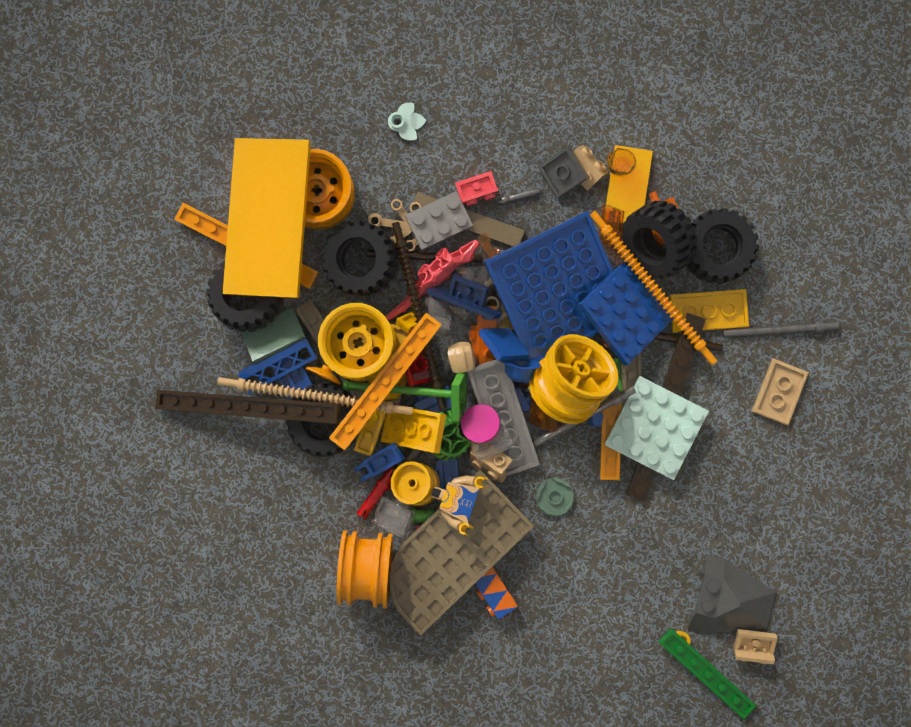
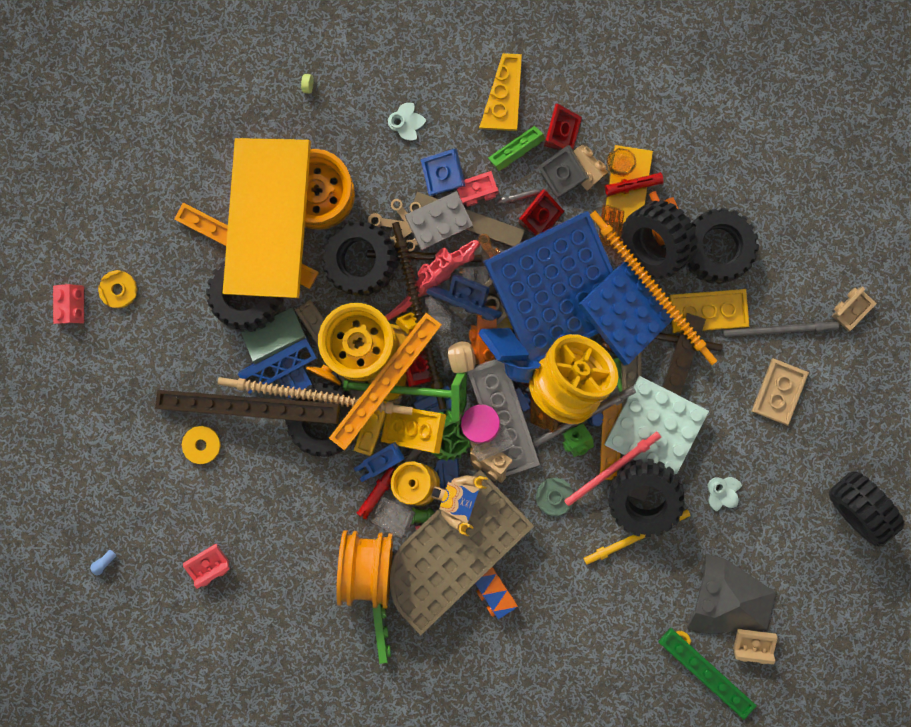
none -> coral bracket [53,284,84,324]
none -> light blue arm [90,550,116,575]
none -> yellow tile [98,270,138,309]
none -> yellow tile [182,426,221,464]
none -> coral bracket [183,544,230,589]
none -> yellowish green tile [301,74,313,94]
none -> bright green plate [372,604,391,664]
none -> blue tile [421,149,465,197]
none -> yellow wing [479,53,522,131]
none -> bright green plate [488,126,546,171]
none -> red slope [518,189,565,236]
none -> red slope [544,104,582,150]
none -> bright green brick [562,424,594,457]
none -> coral bar [564,431,662,506]
none -> yellow bar [583,509,691,565]
none -> red pin [605,172,664,197]
none -> black tyre [609,459,684,537]
none -> light aqua plate [708,477,742,511]
none -> black tyre [829,471,905,547]
none -> tan bracket [832,286,877,332]

